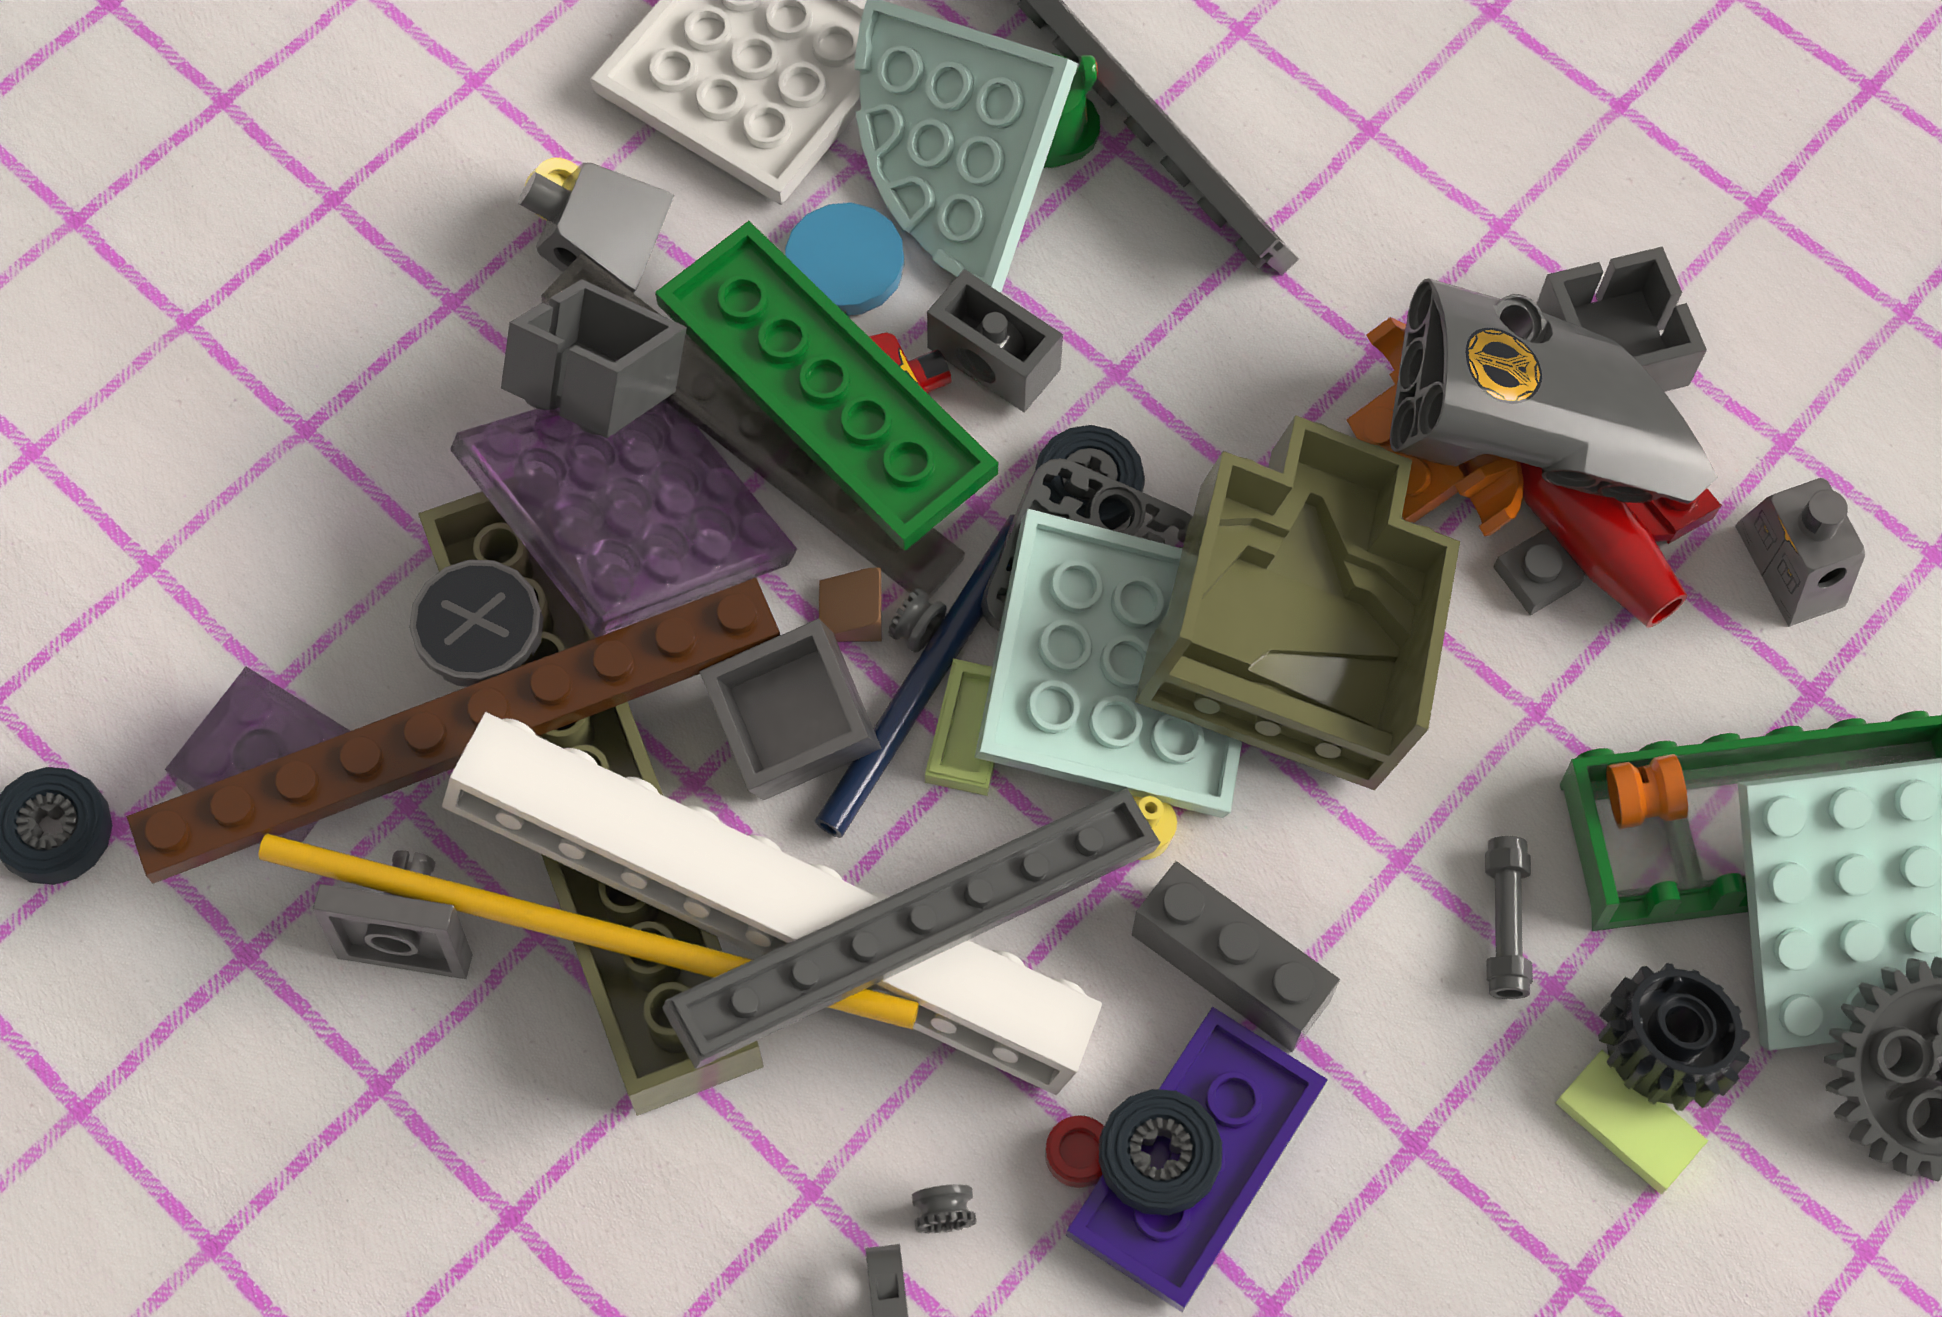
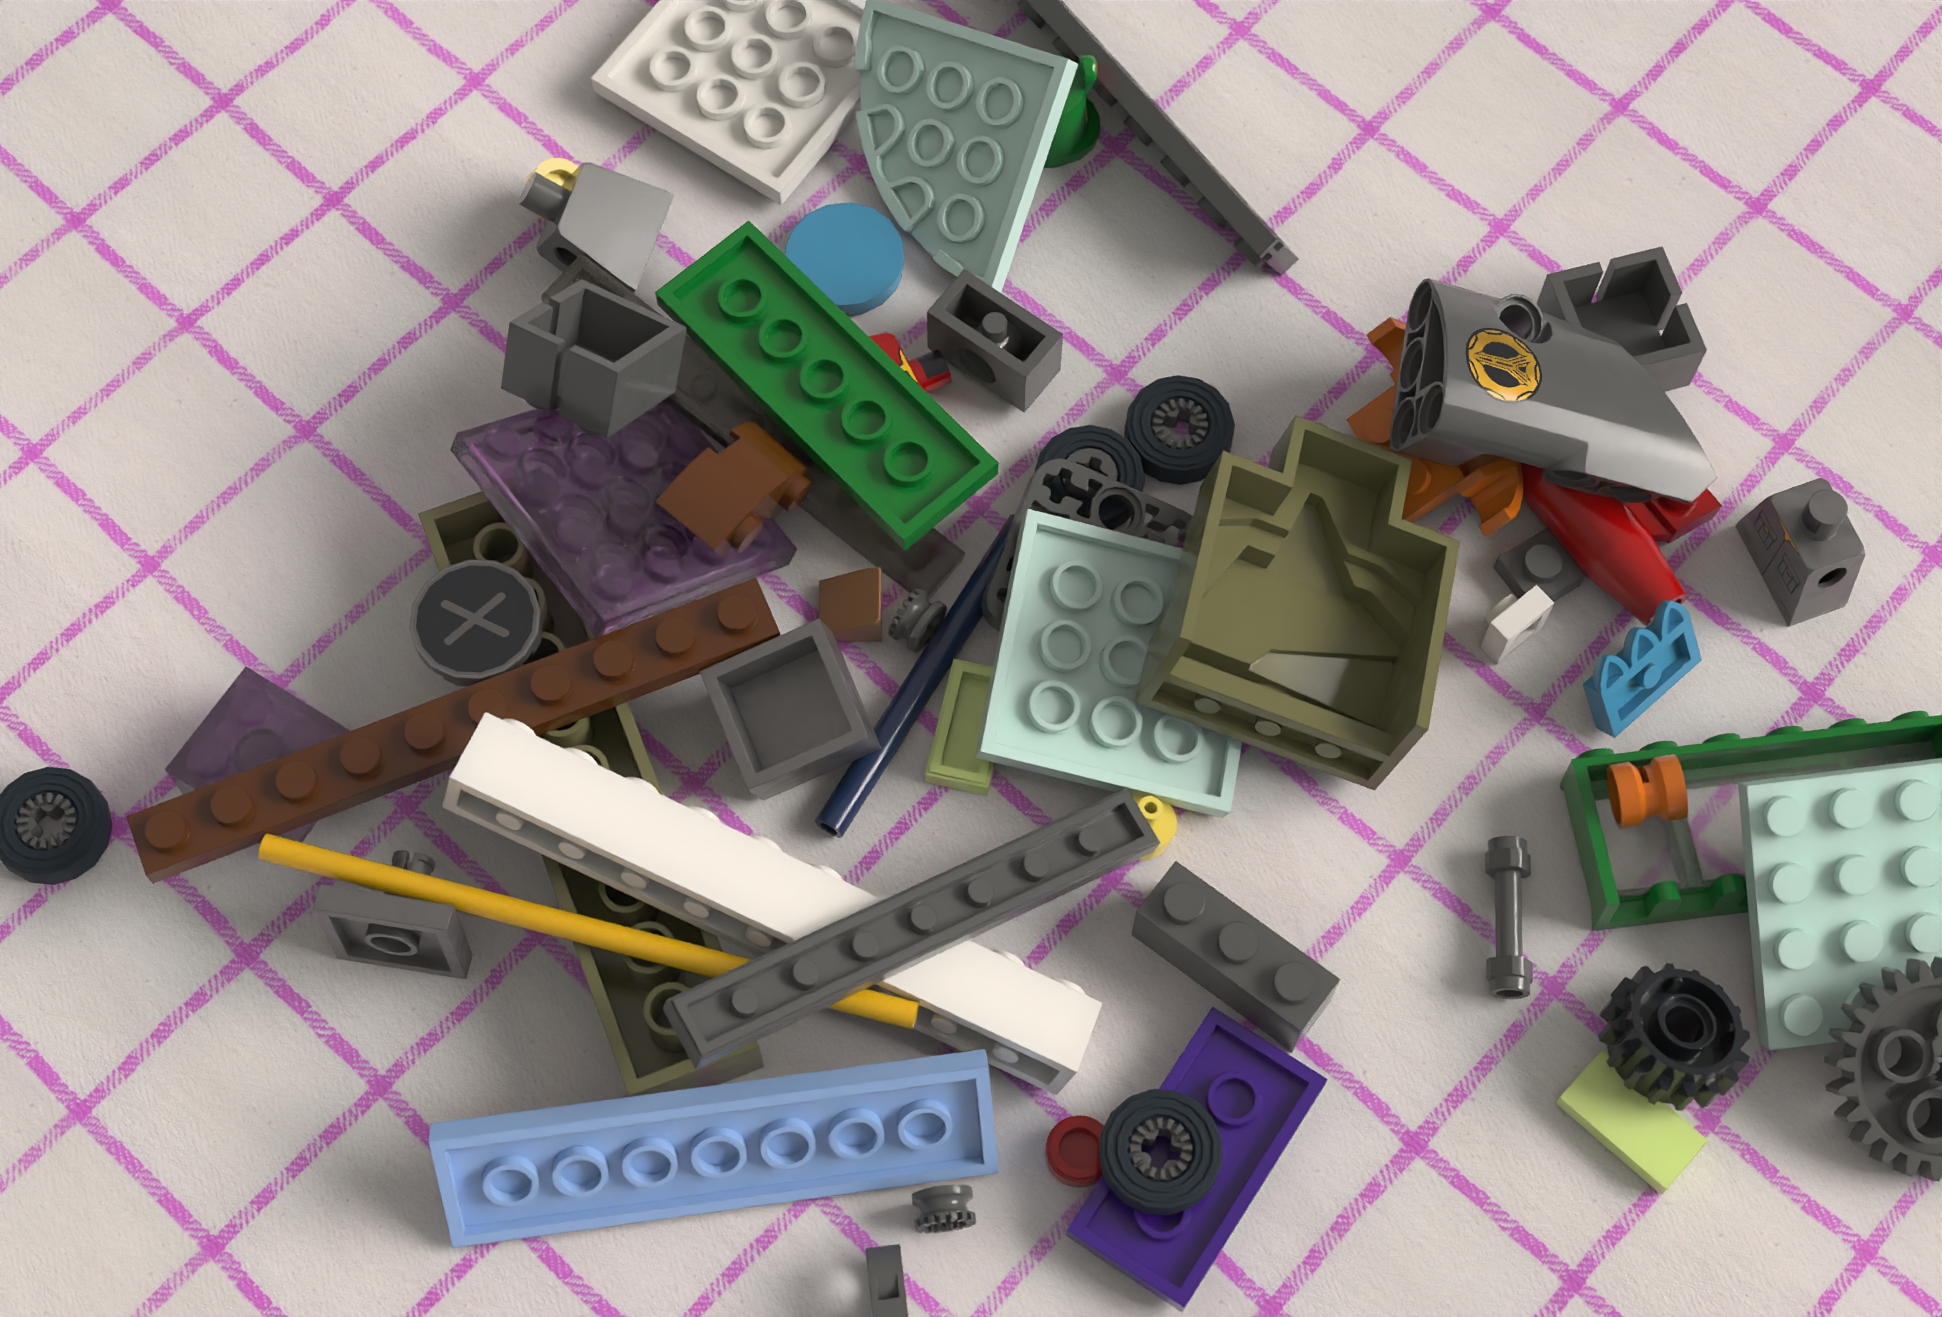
none -> light blue plate [429,1049,999,1248]
none -> reddish brown brick [655,421,815,559]
none -> black bush [1124,375,1235,485]
none -> white plate [1480,585,1554,664]
none -> dark azure plate [1583,600,1702,738]

